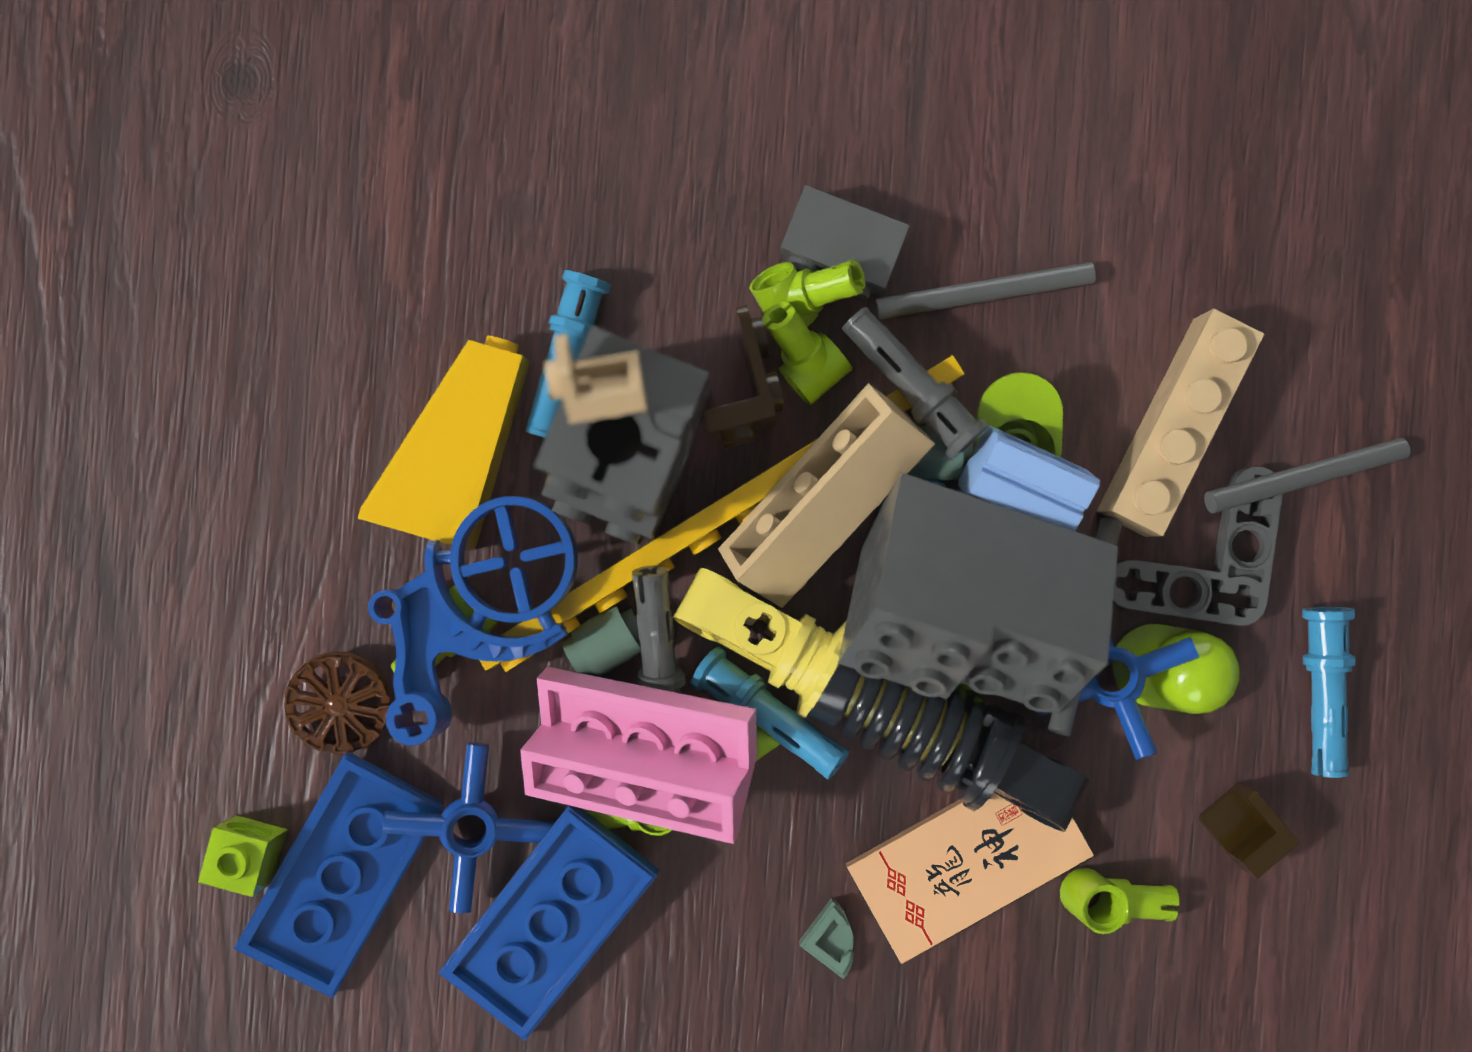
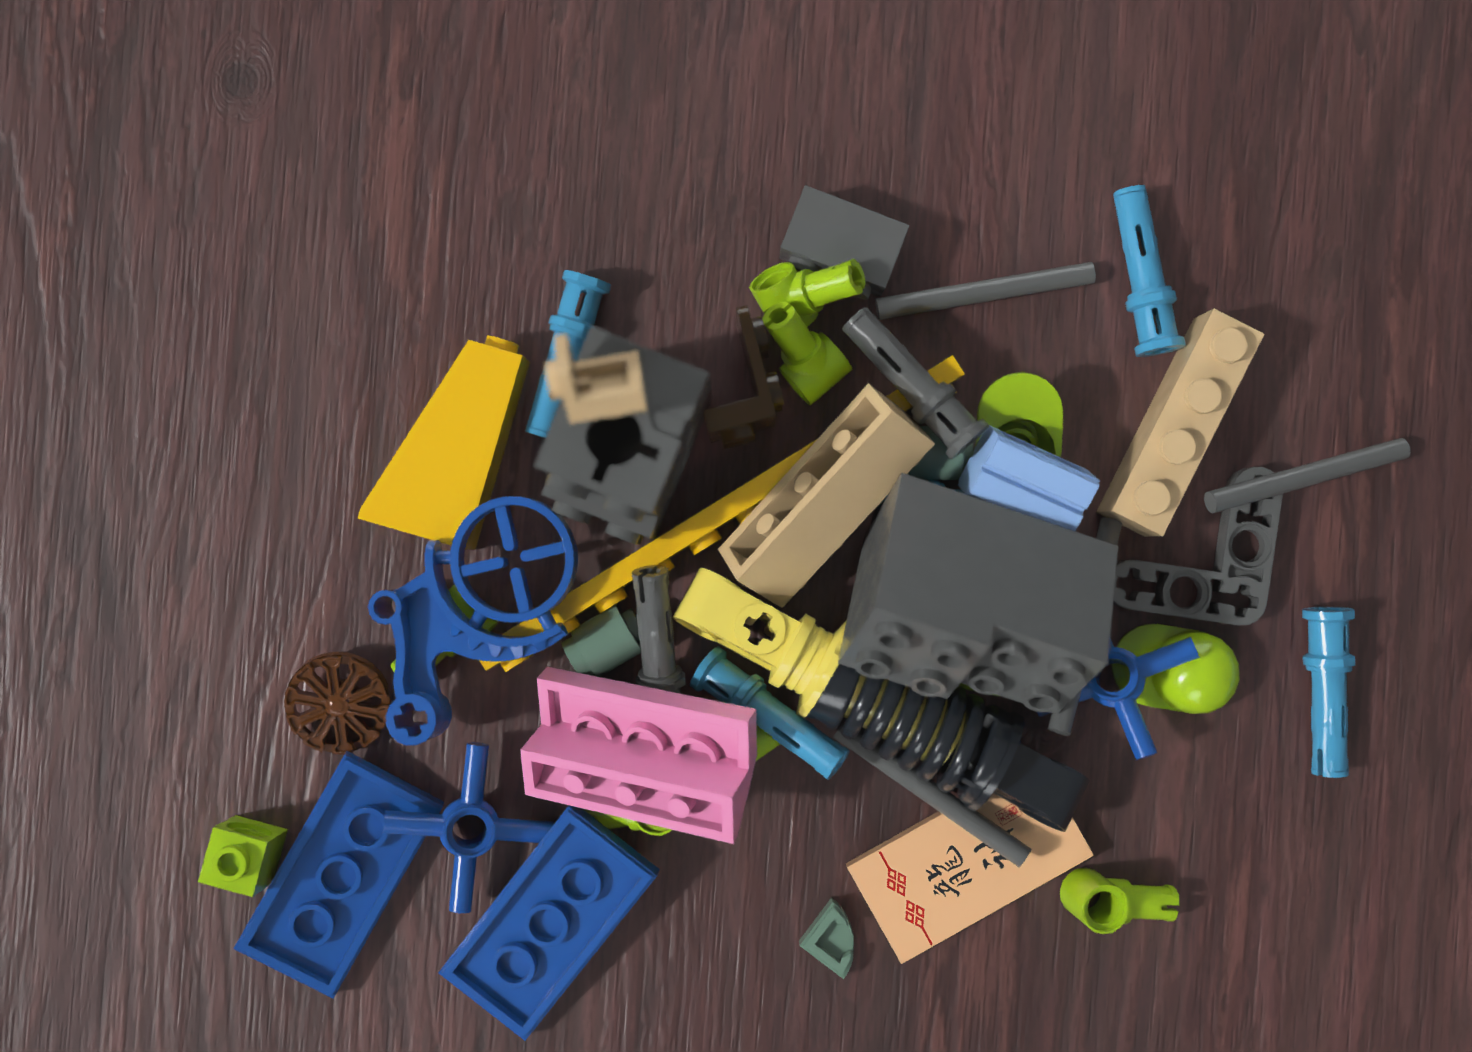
dark brown panel [1198,782,1300,879] -> none
none -> dark grey bar [833,720,1031,867]
none -> dark azure pin [1113,185,1186,357]

